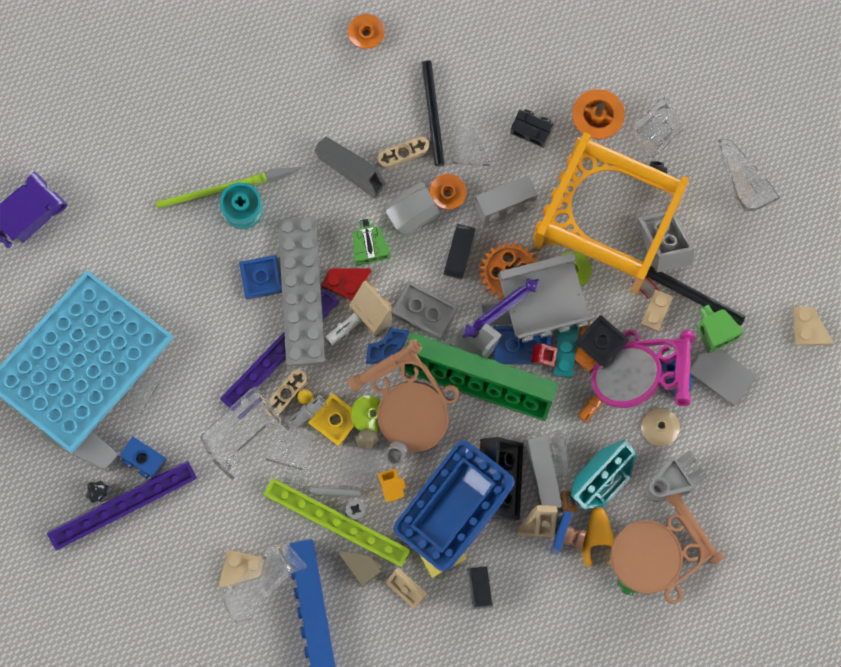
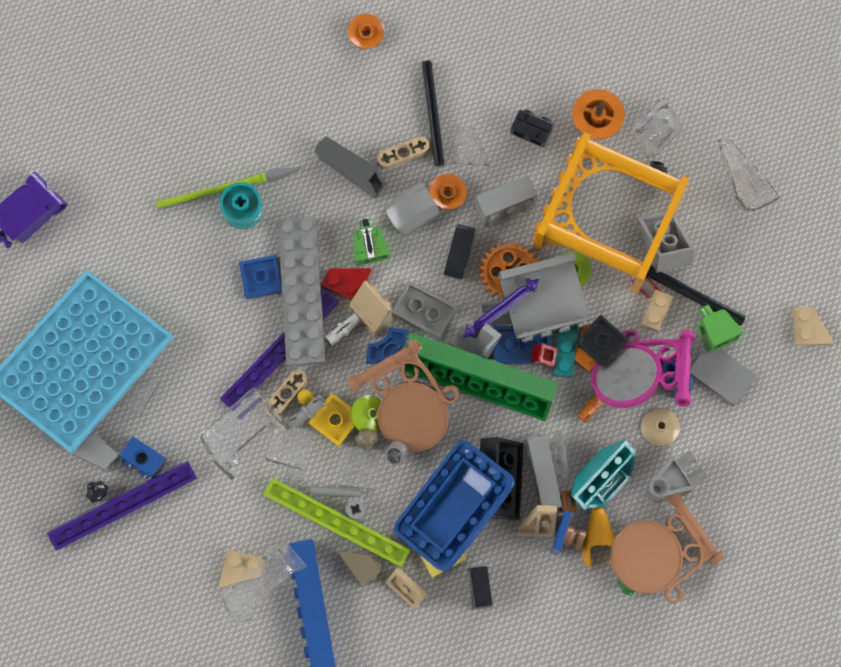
light orange brick [377,468,406,503] -> none

